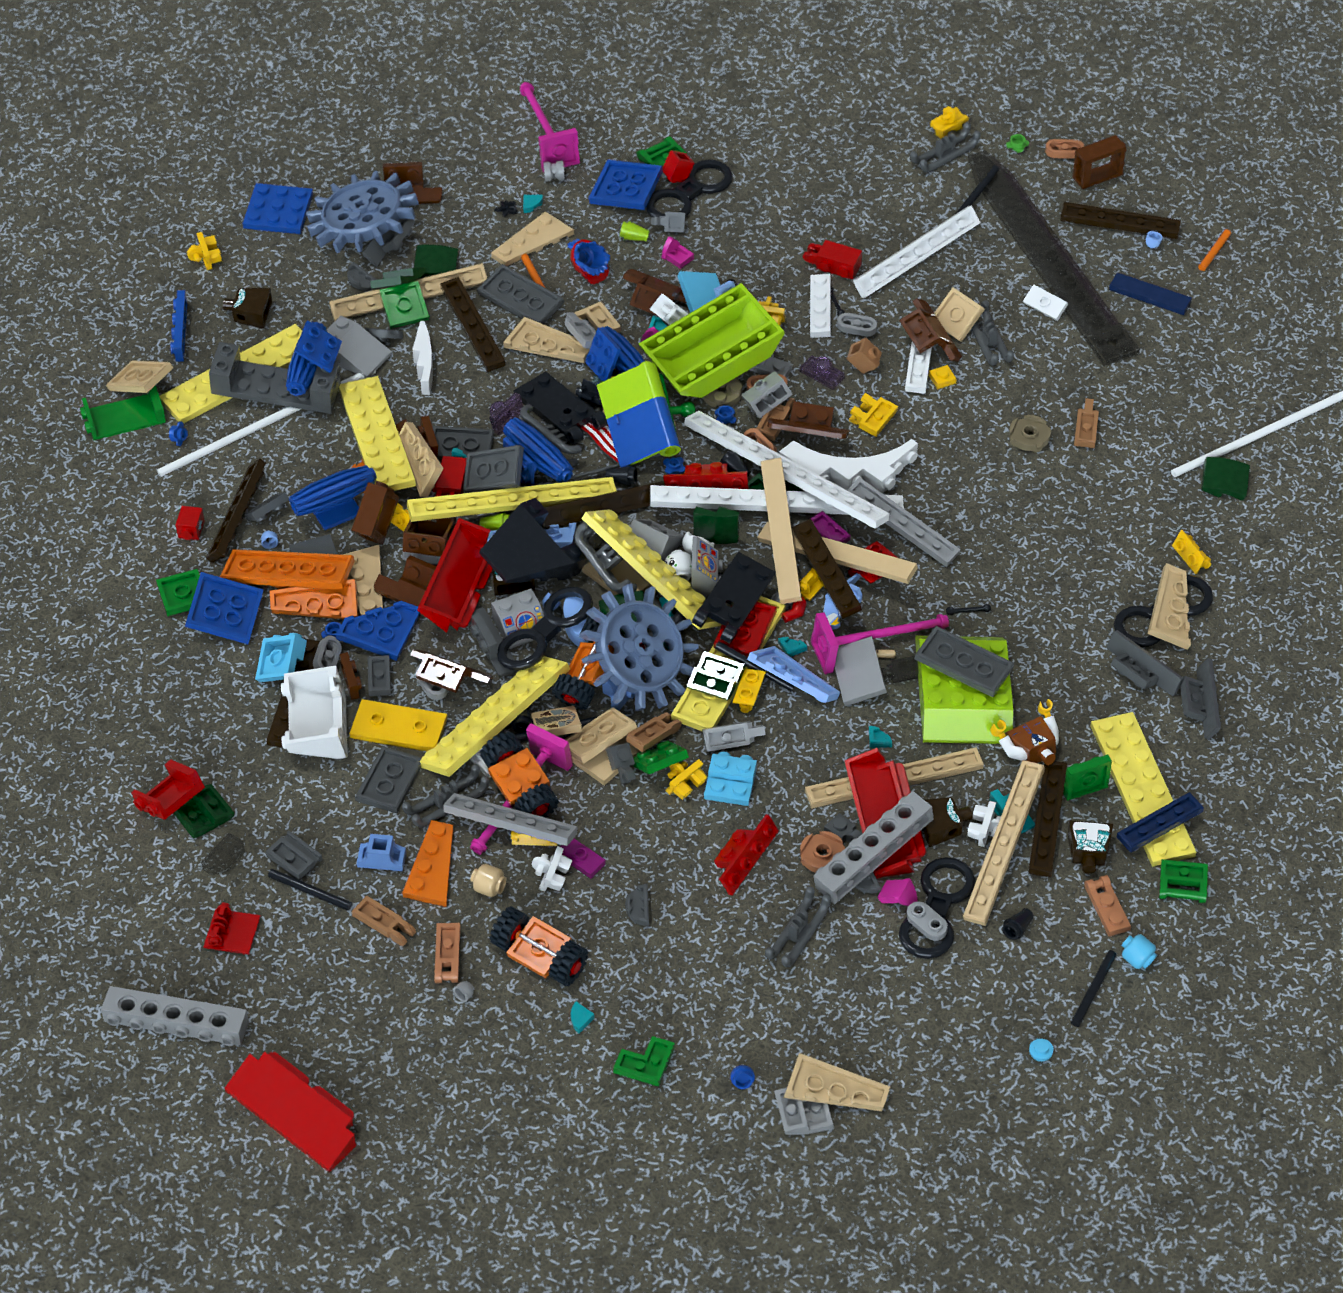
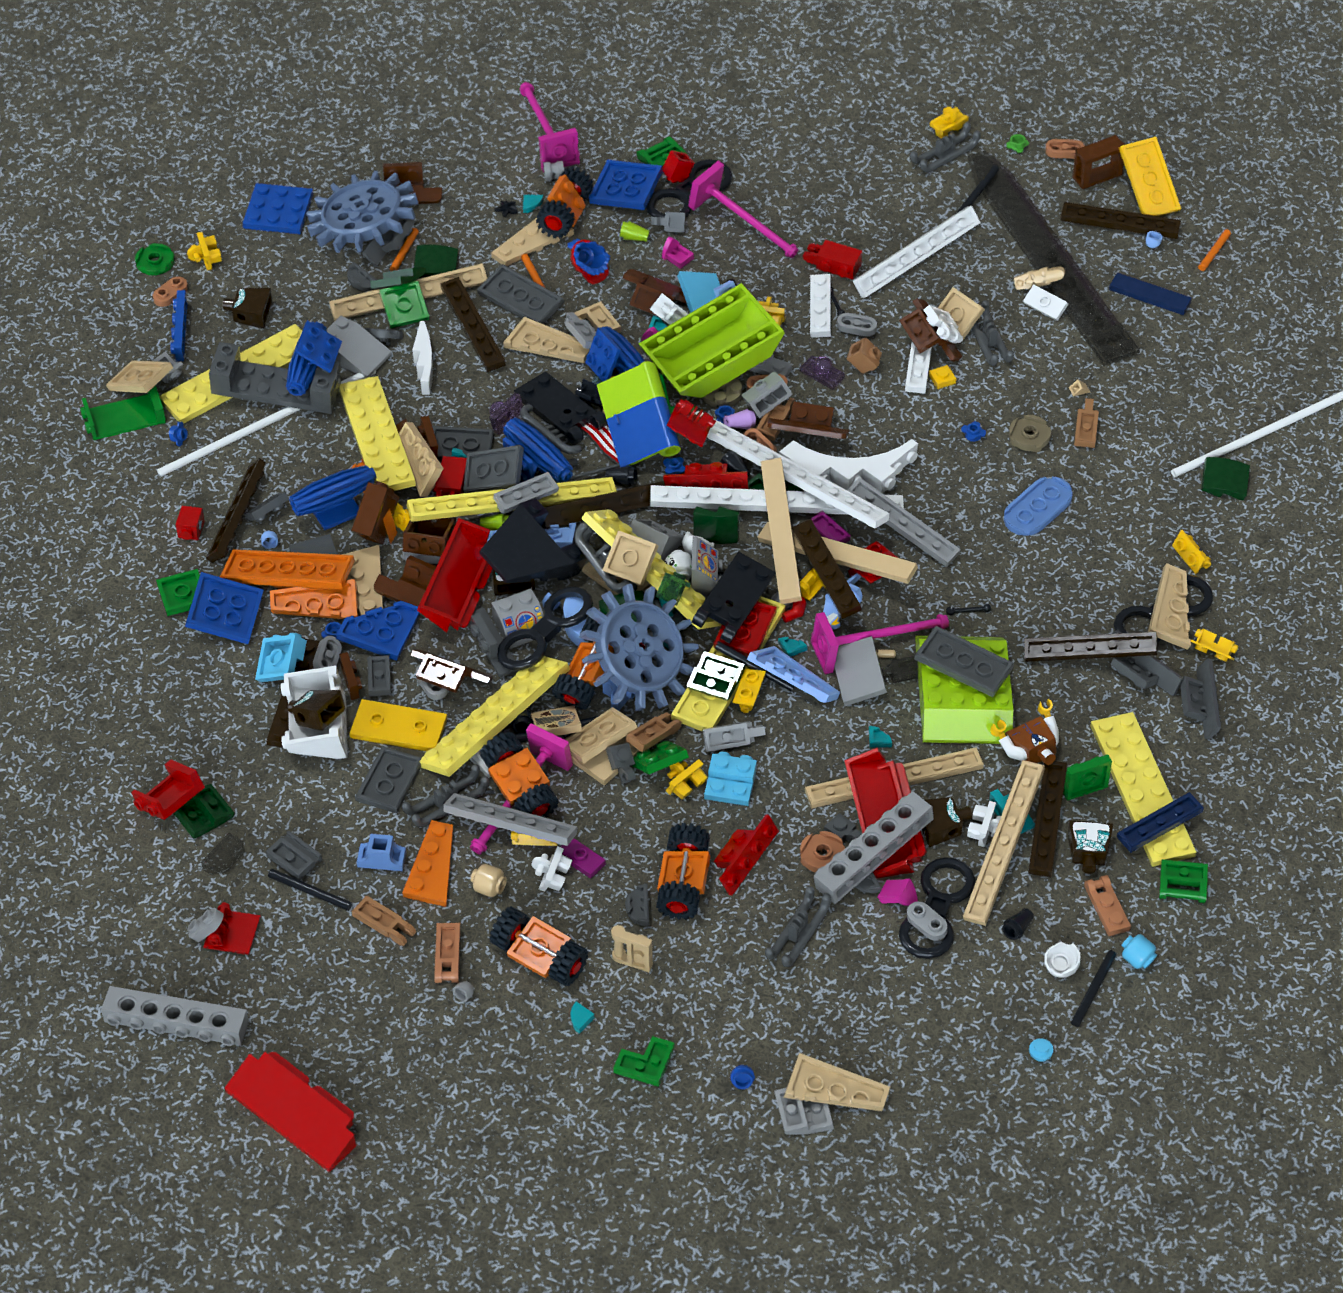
yellow plate [849,393,898,437] -> none
none -> green tile [135,244,175,275]
none -> light grey bracket [152,351,184,383]
none -> nougat plate [153,277,188,307]
none -> light grey plate [188,908,224,942]
none -> dark brown torso [288,690,346,731]
none -> orange sticker [383,508,397,544]
none -> orange bar [389,228,419,271]
none -> light grey plate [493,472,559,515]
none -> plate [536,167,593,239]
none -> tan plate [602,530,659,586]
none -> tan plate [611,925,653,972]
none -> clear green bracket [655,572,691,606]
none -> plate [656,823,710,920]
none -> red hinge [667,399,716,447]
none -> dark pink tile [688,160,799,258]
none -> lavender cone [724,409,756,430]
none -> white plate [924,305,963,343]
none -> blue plate [961,421,986,441]
none -> medium blue tile [1004,477,1072,536]
none -> tan hinge [1014,266,1066,290]
none -> plate [1024,632,1157,662]
none -> white hair [1044,942,1080,978]
none -> tan piece [1069,380,1090,397]
none -> yellow plate [1119,137,1181,216]
none -> yellow hinge [1190,628,1239,662]

